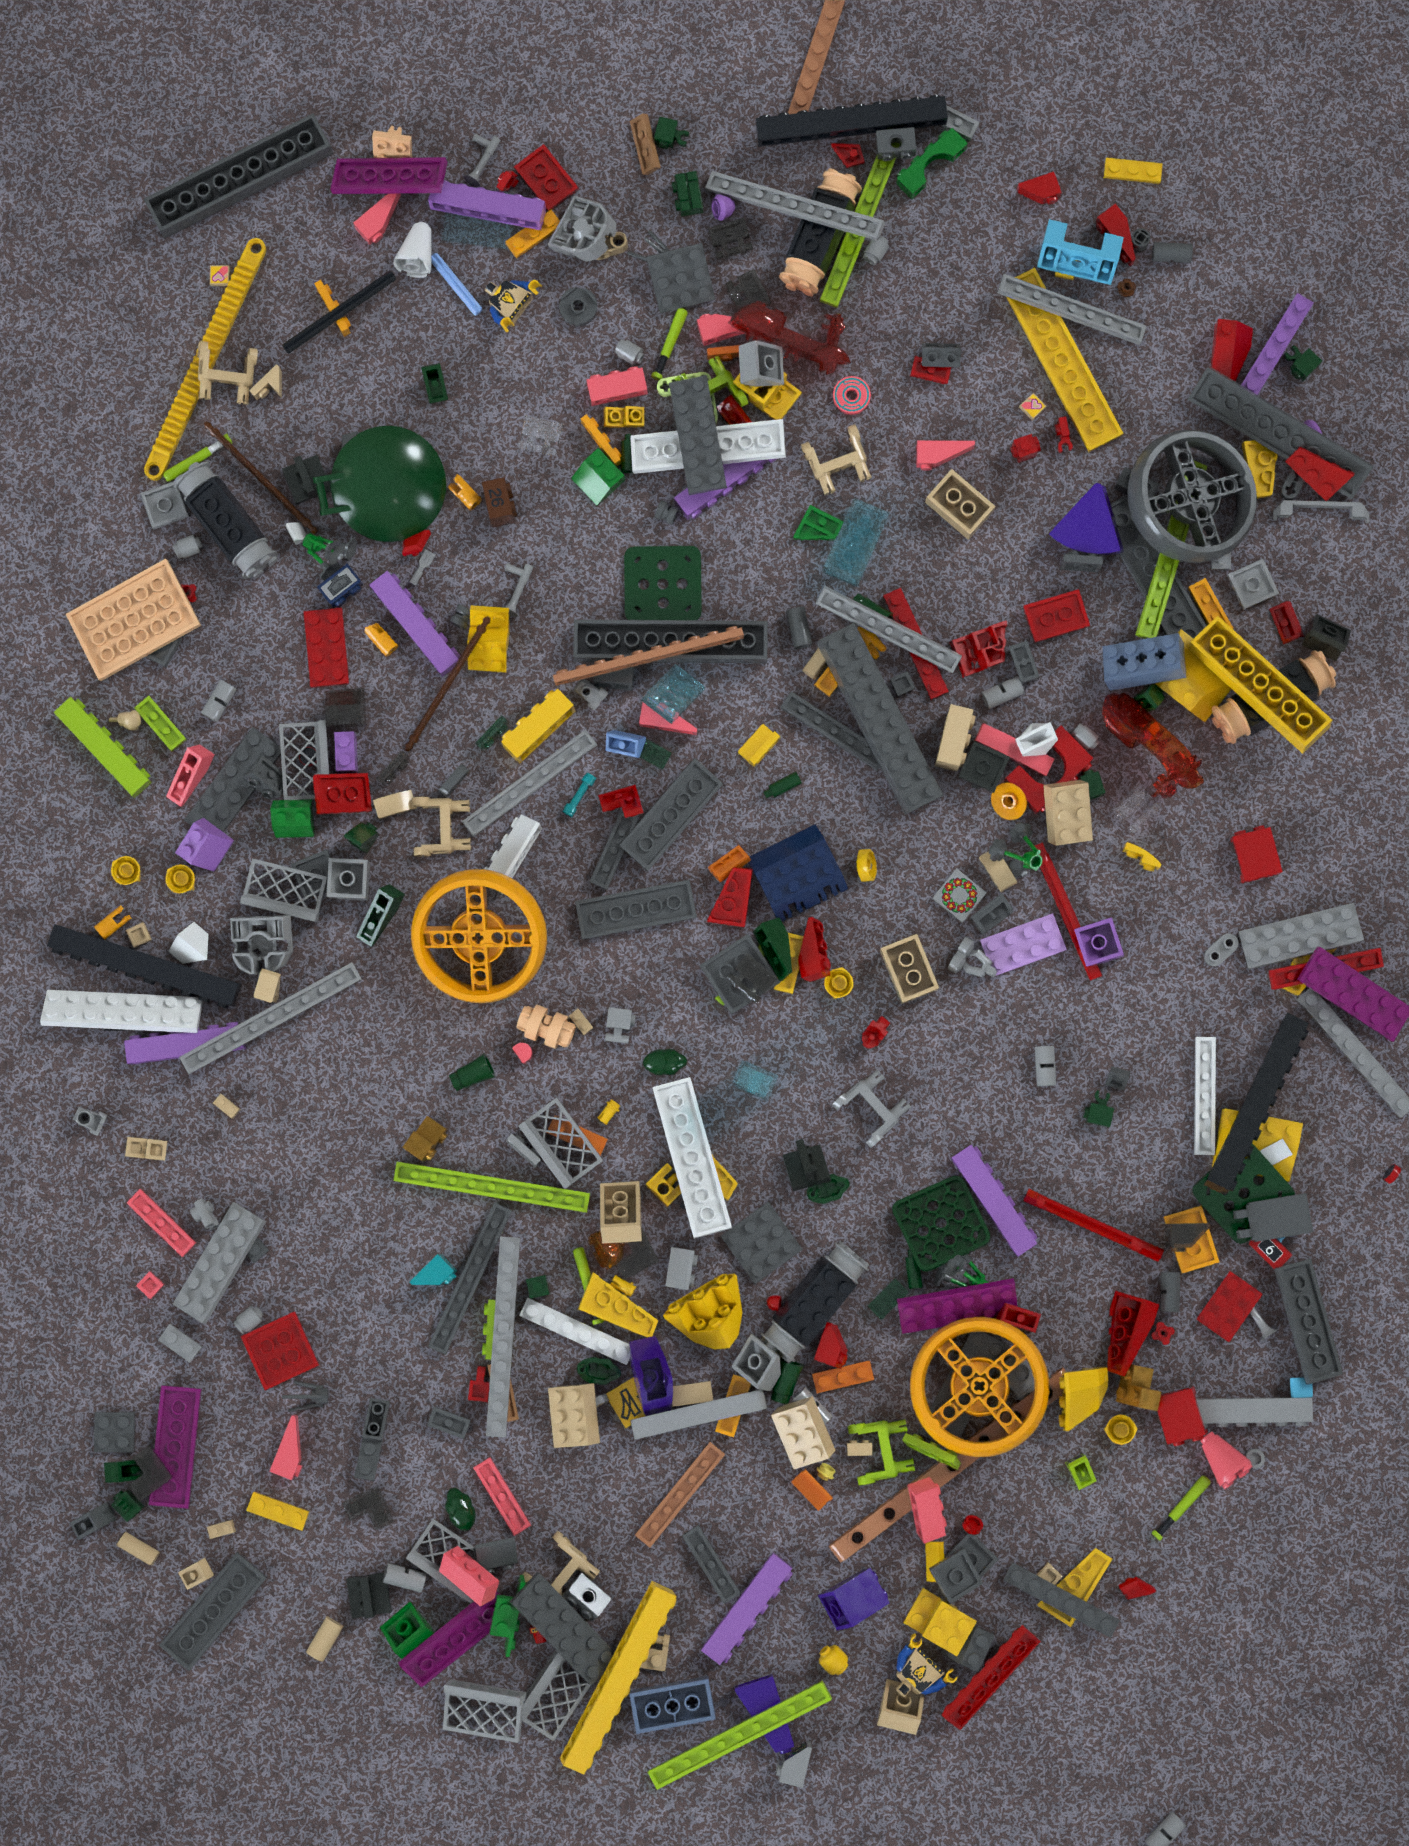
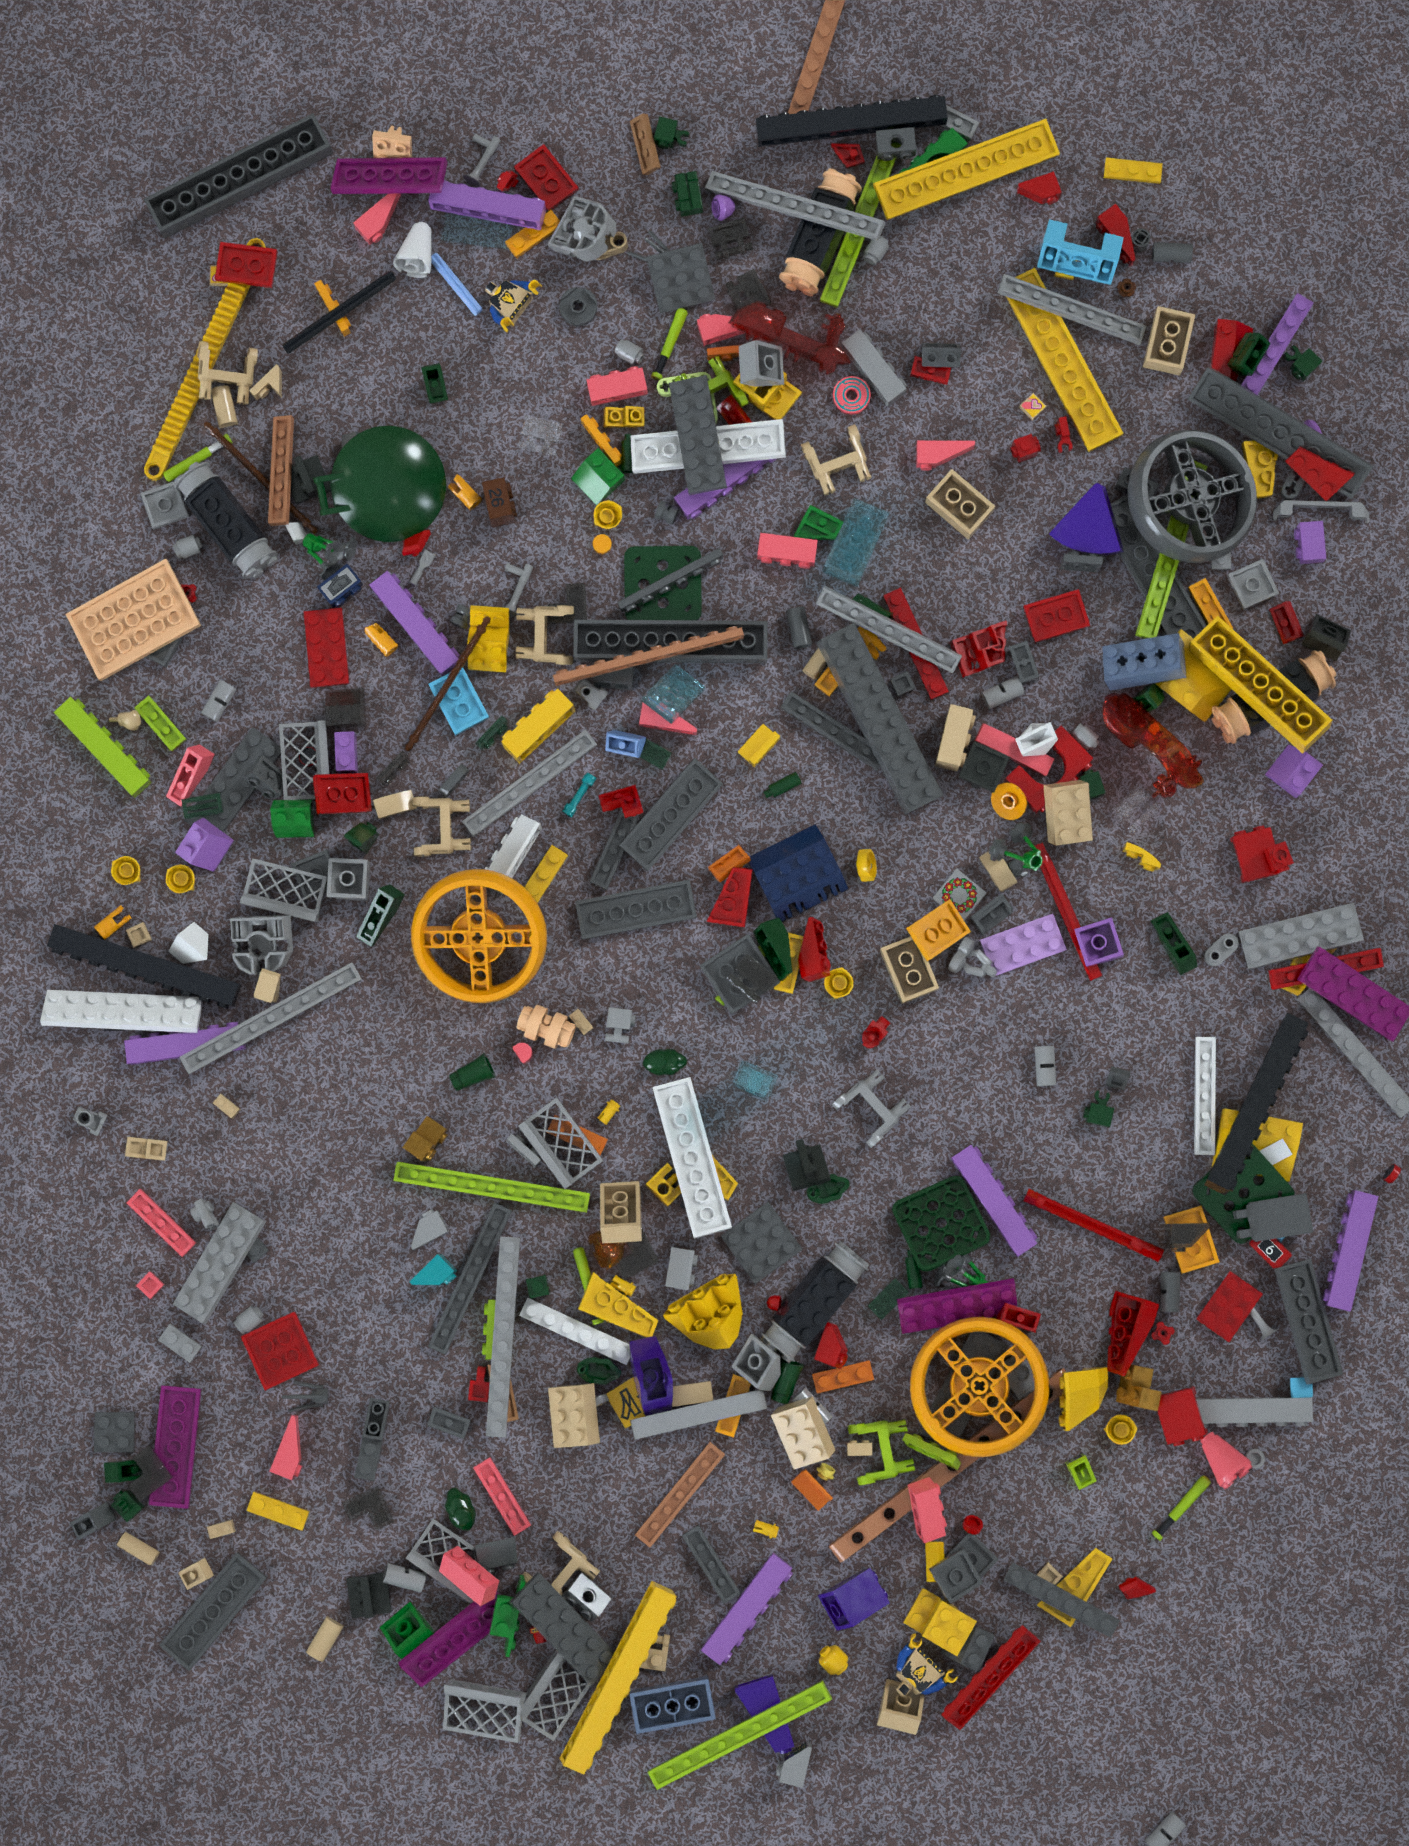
none -> clear green tile [181,792,224,819]
none -> tan brick [211,385,238,428]
none -> red plate [215,242,278,288]
none -> nougat plate [268,415,294,526]
none -> light grey slope [411,1209,449,1250]
none -> medium azure plate [428,667,489,736]
none -> tan connector [516,605,574,665]
none -> yellow plate [525,845,568,903]
none -> clear smoke plate [548,583,587,624]
none -> light orange piece [593,534,612,554]
none -> yellow hat [594,500,622,529]
none -> dark grey plate [617,548,723,613]
none -> yellow pin [753,1520,779,1539]
none -> coral brick [757,533,818,569]
none -> light grey brick [841,330,907,407]
none -> yellow plate [873,119,1060,220]
none -> light orange plate [906,899,971,961]
none -> tan brick [1143,306,1195,376]
none -> dark green slope [1151,912,1198,975]
none -> dark green brick [1227,333,1271,376]
none -> red brick [1264,841,1294,873]
none -> medium lavender slope [1265,744,1323,798]
none -> medium lavender brick [1294,521,1326,564]
none -> medium lavender brick [1322,1190,1379,1312]

